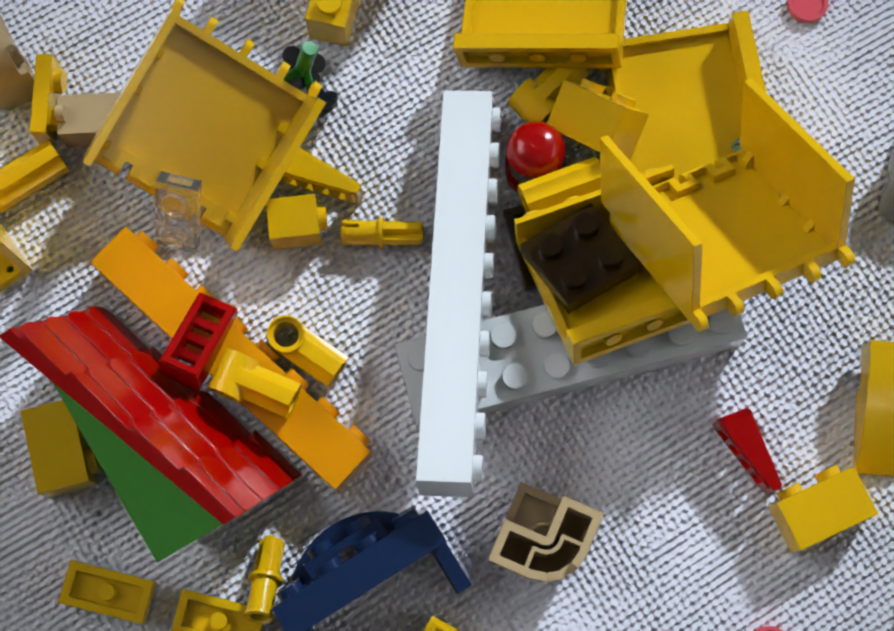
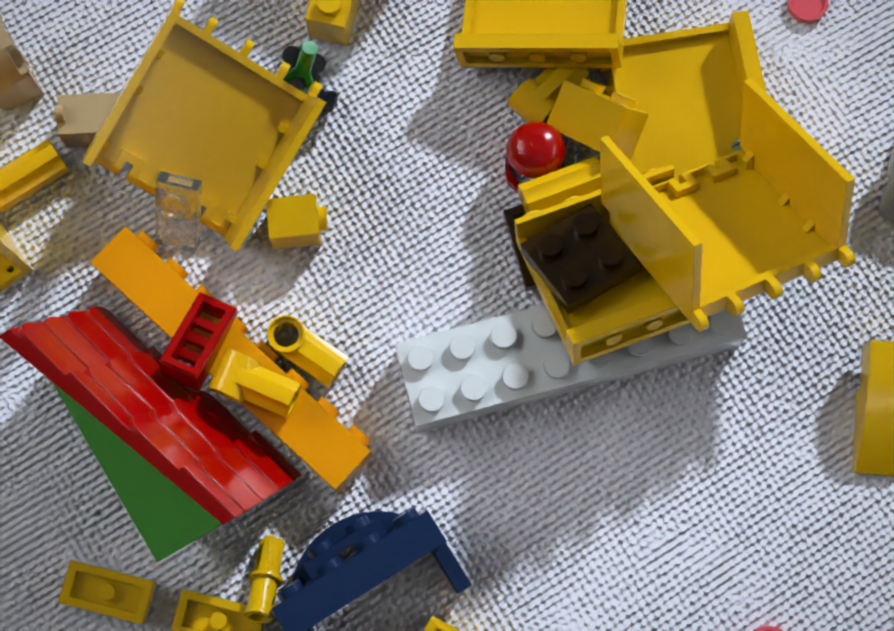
yellow brick [20,400,101,498] -> none
yellow plate [29,54,67,145] -> none
yellow slope [280,148,364,204] -> none
yellow axle [341,217,424,249] -> none
white brick [416,90,501,498] -> none
tan brick [487,482,604,583] -> none
red slope [712,408,782,495] -> none
yellow brick [768,465,878,553] -> none

